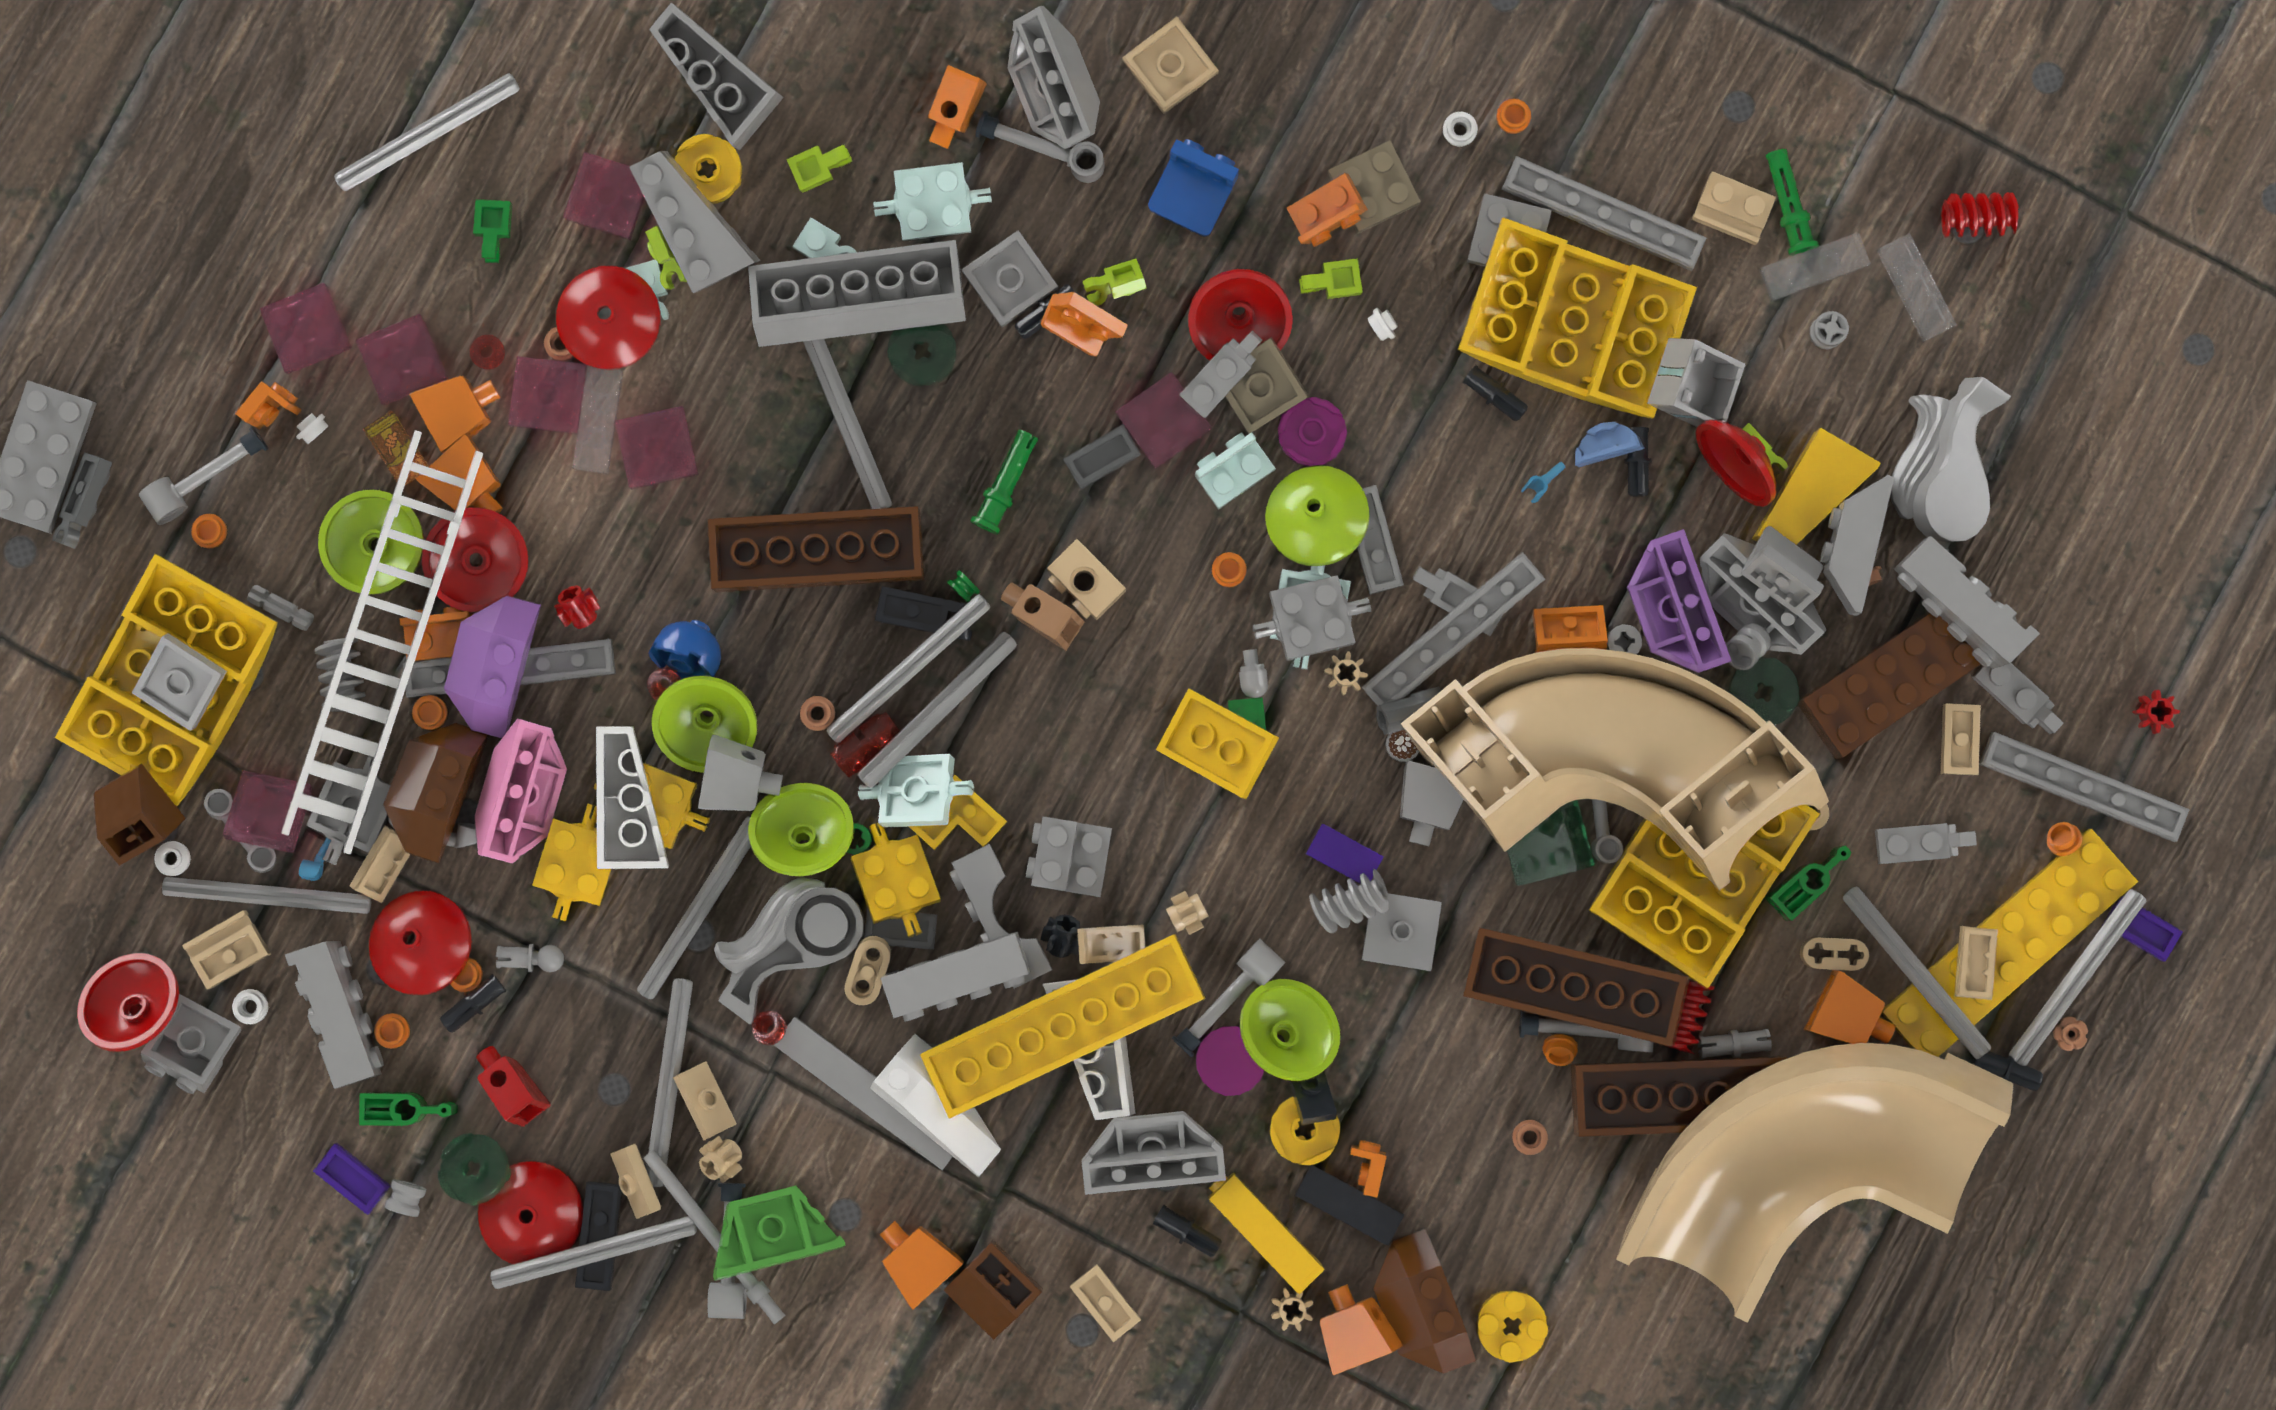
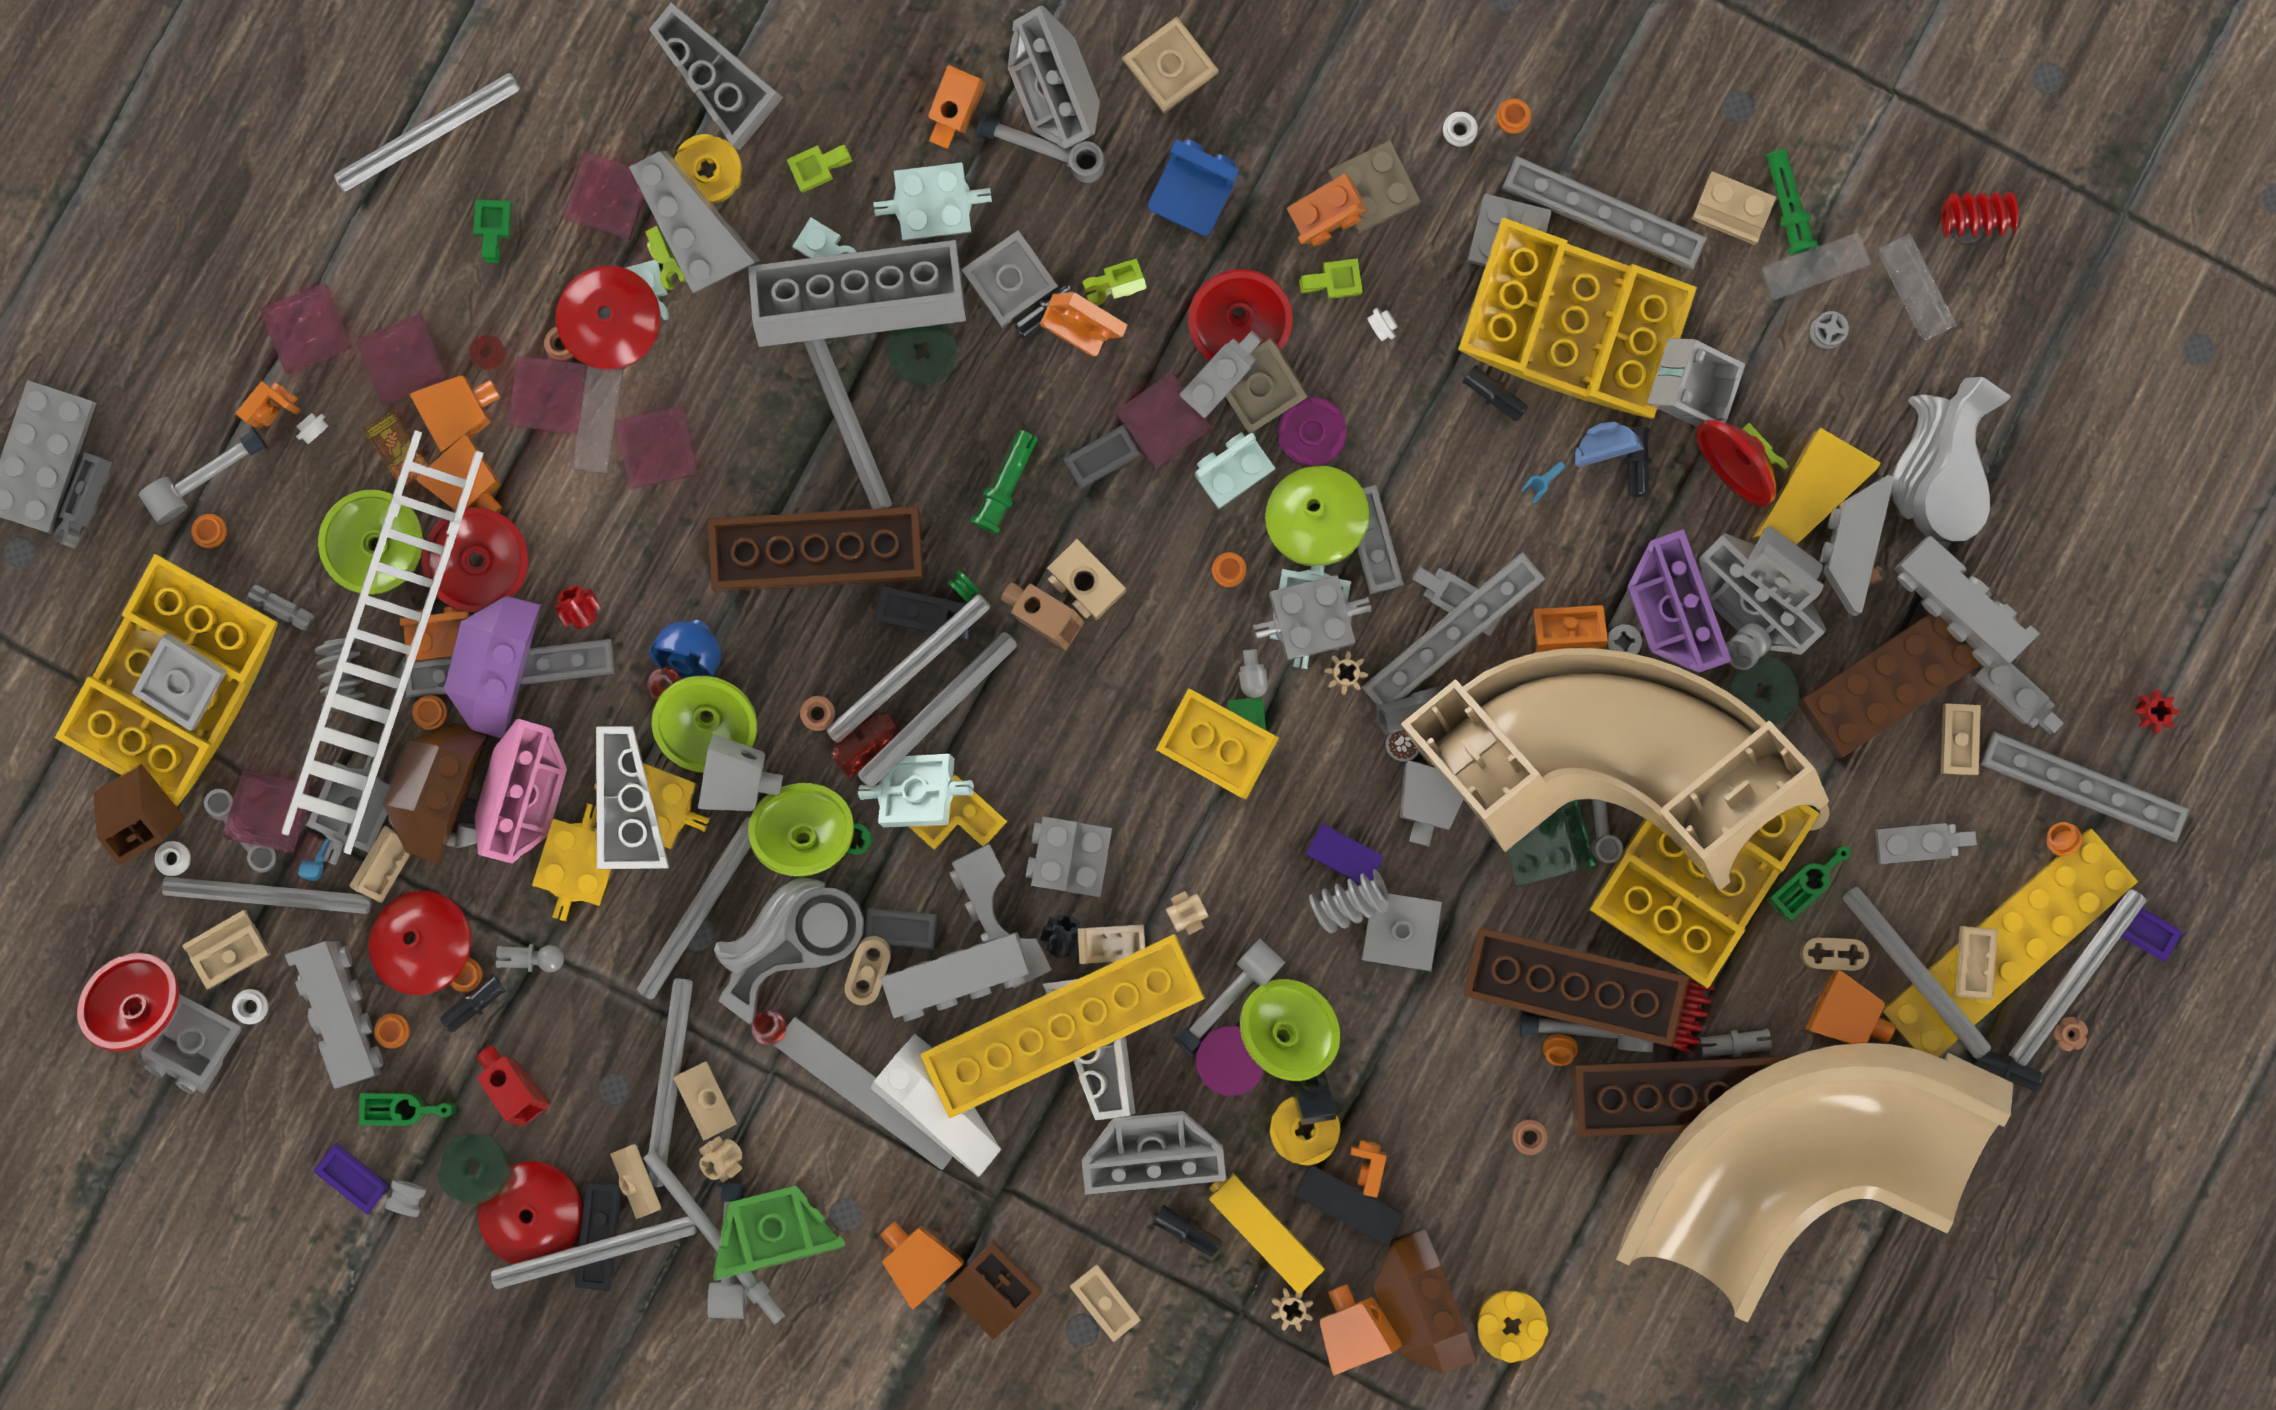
yellow plate [851,823,940,937] -> none

